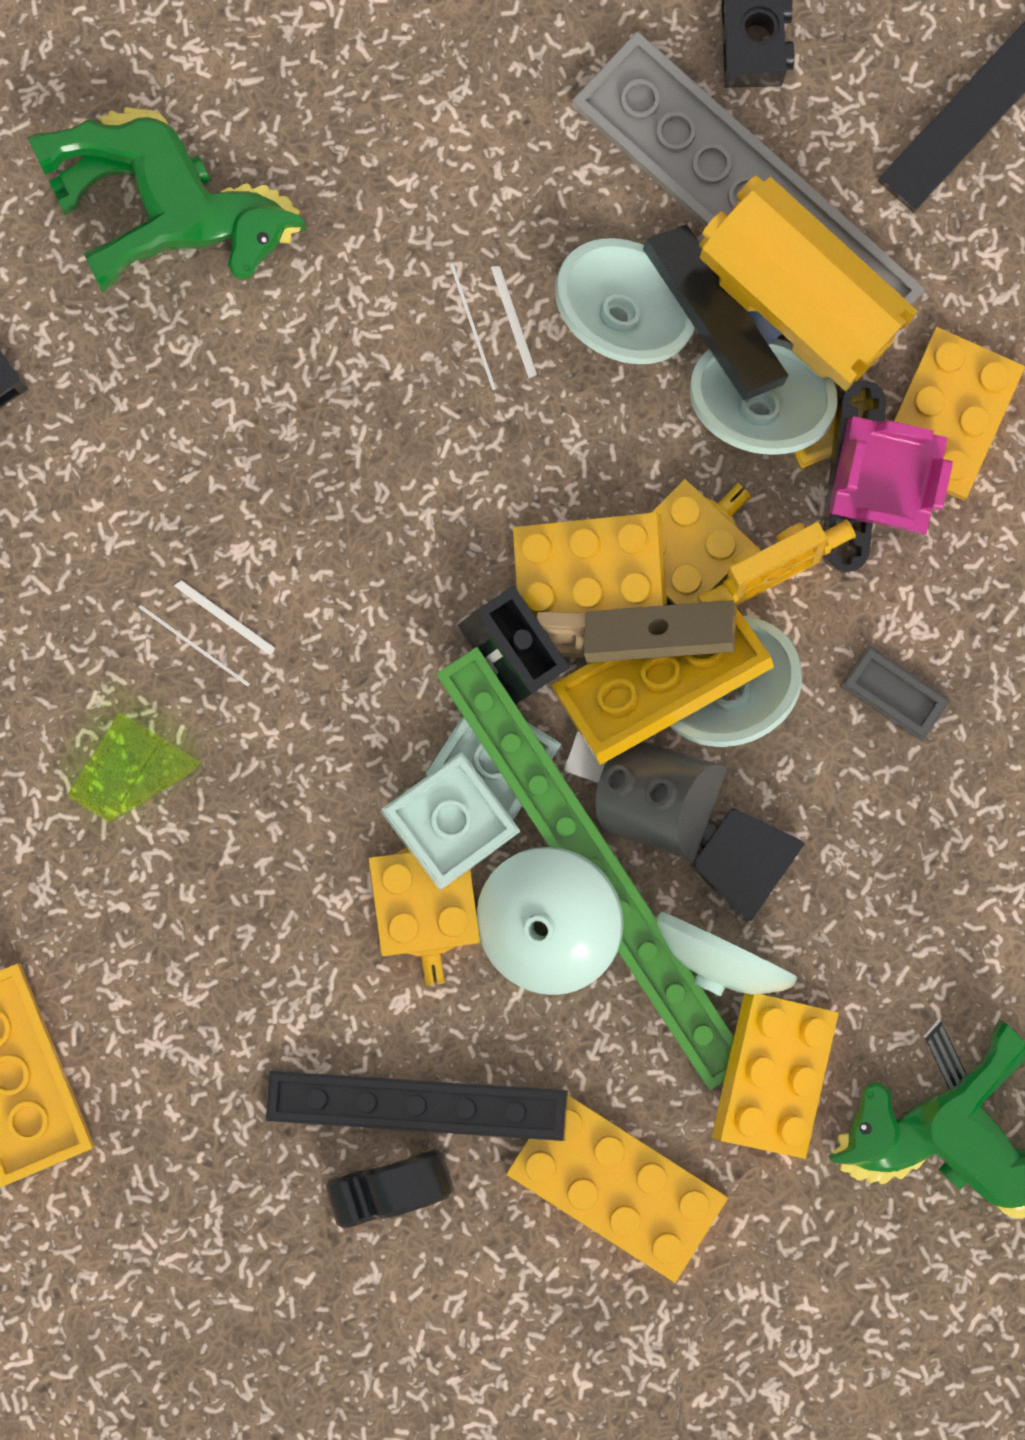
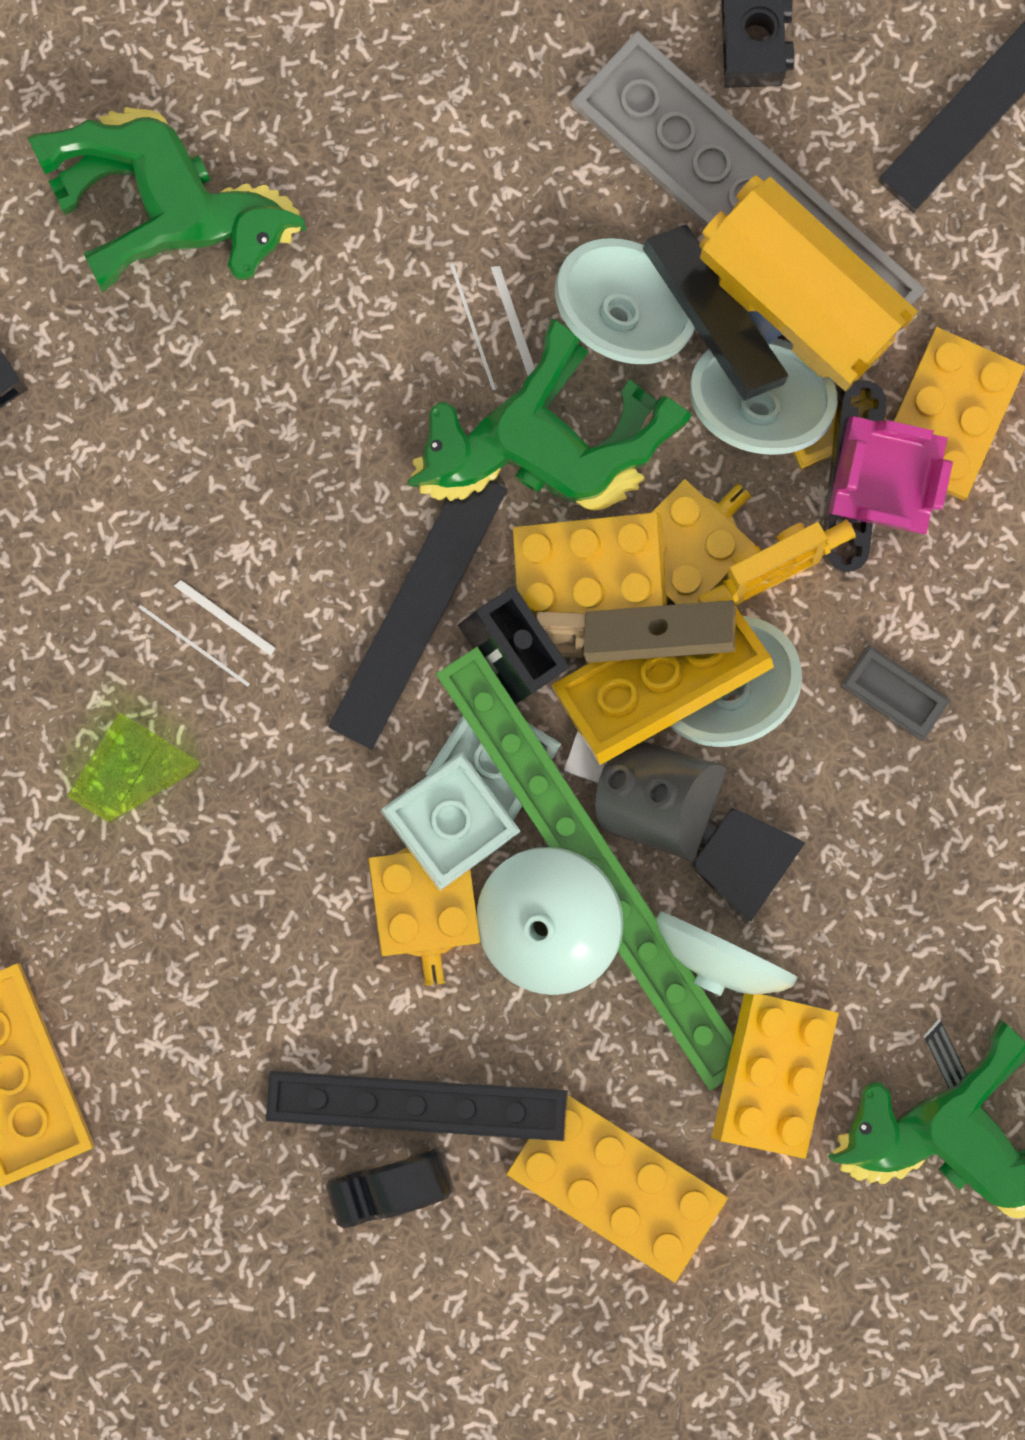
none -> black tile [328,480,508,751]
none -> green animal [408,319,692,511]

